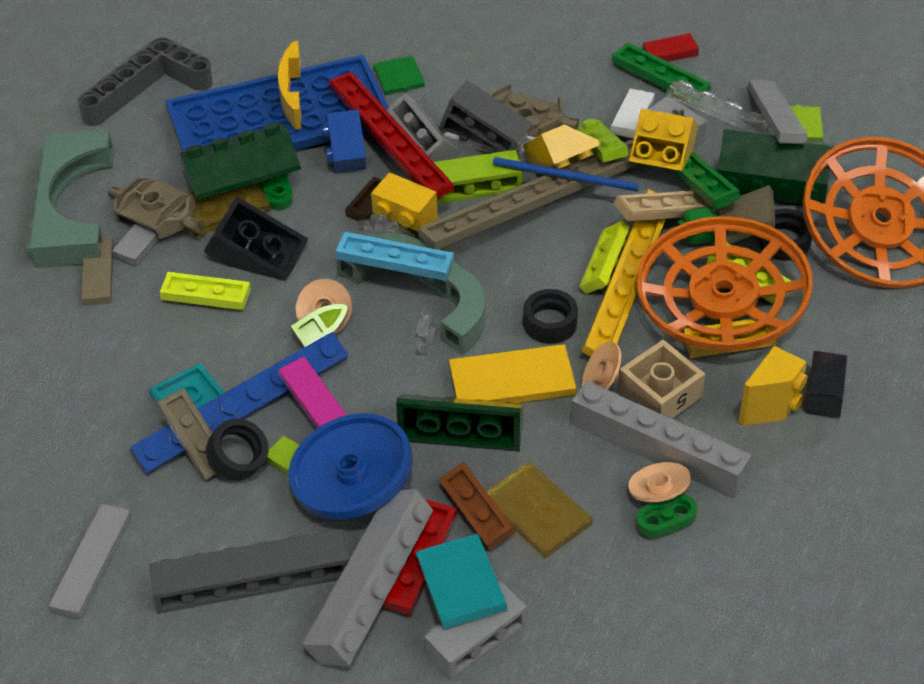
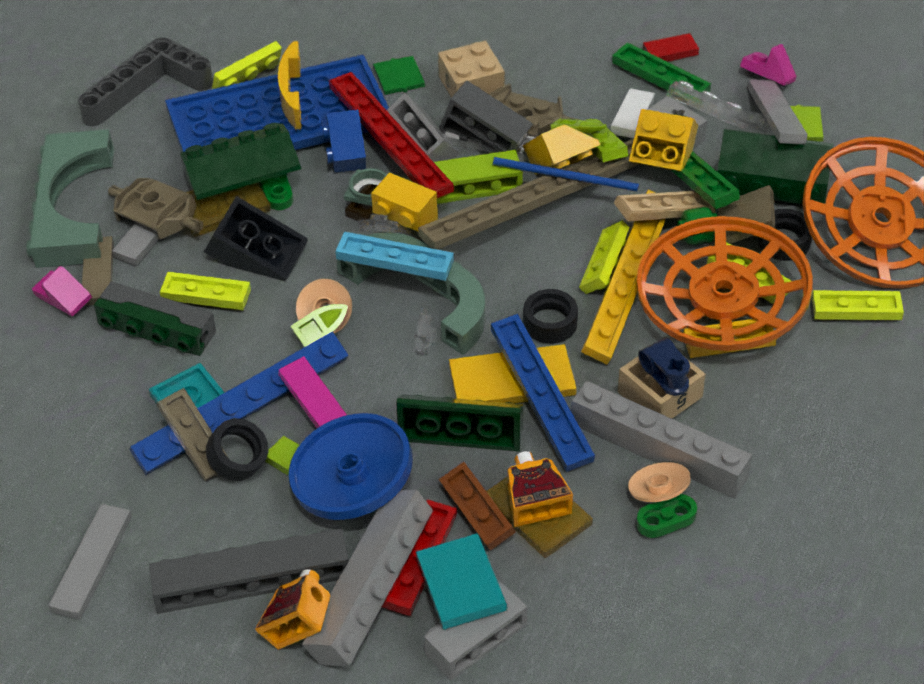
light nougat dish [582,342,621,390] -> none
yellow slope [738,346,808,426] -> none
black piece [806,351,847,417] -> none
none -> slope [32,266,92,317]
none -> dark green piece [94,281,216,356]
none -> neon yellow plate [212,41,282,89]
none -> light orange torso [255,569,330,650]
none -> sand green piece [344,168,387,206]
none -> tan brick [438,40,505,98]
none -> blue plate [491,314,595,472]
none -> torso [507,451,573,527]
none -> lime plate [551,119,607,134]
none -> dark blue piece [638,338,690,396]
none -> dark pink slope [740,44,797,86]
none -> neon yellow plate [812,290,904,320]

